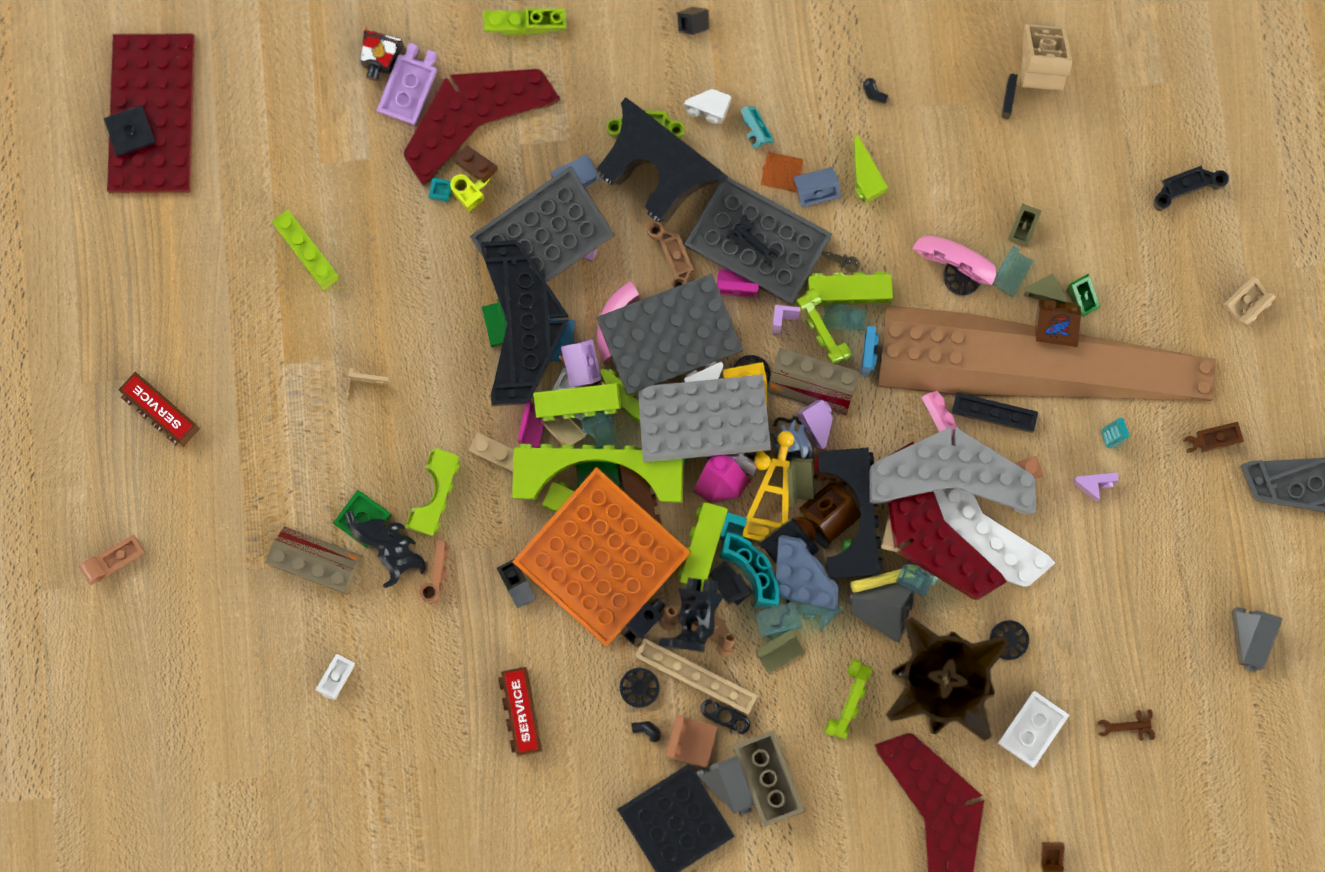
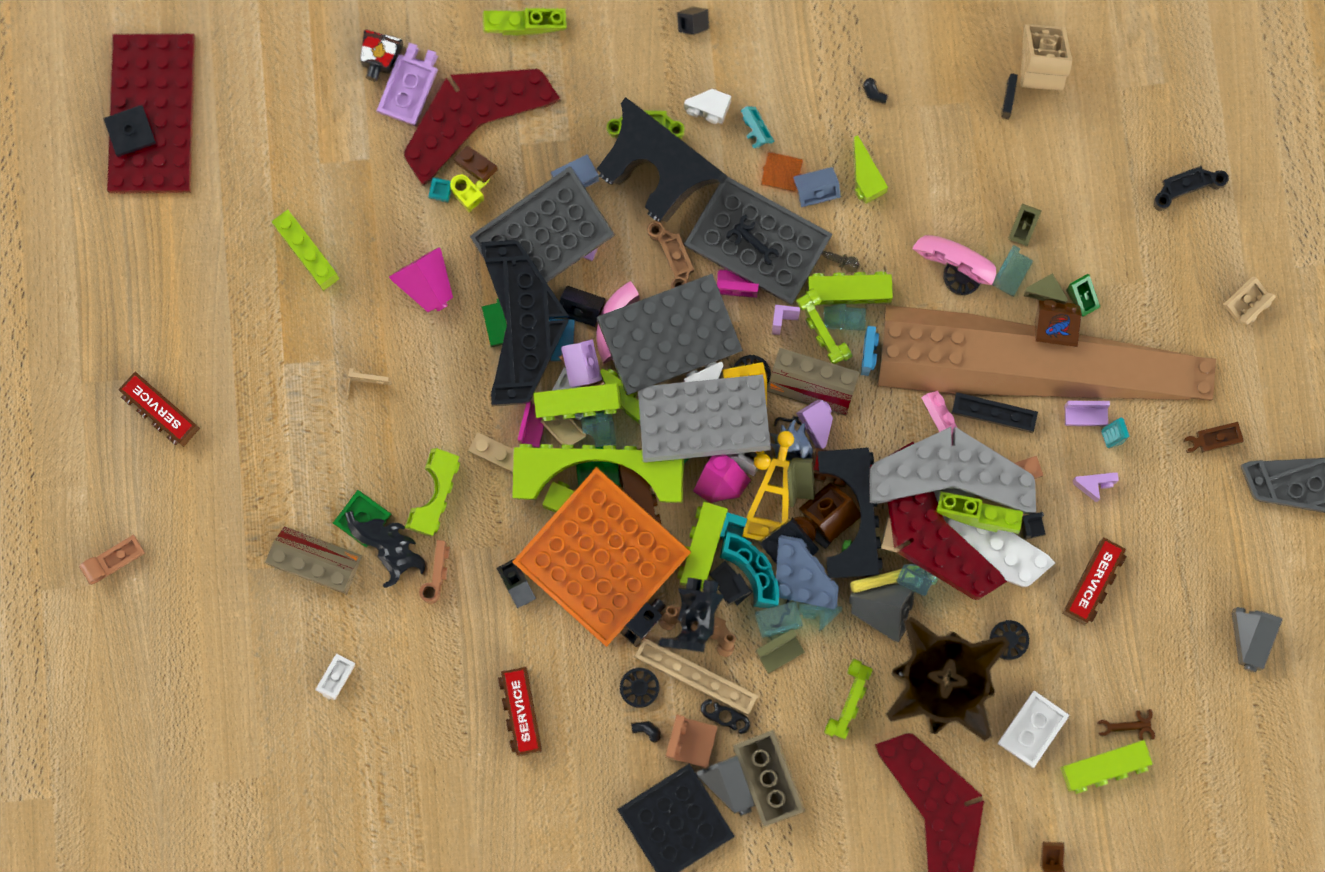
none -> dark pink slope [389,247,453,312]
none -> black panel [559,286,605,327]
none -> lime slope [937,491,1023,534]
none -> black panel [1021,512,1046,540]
none -> lime brick [1060,740,1153,794]
none -> brick [1062,537,1127,625]
none -> lavender panel [1065,401,1110,426]

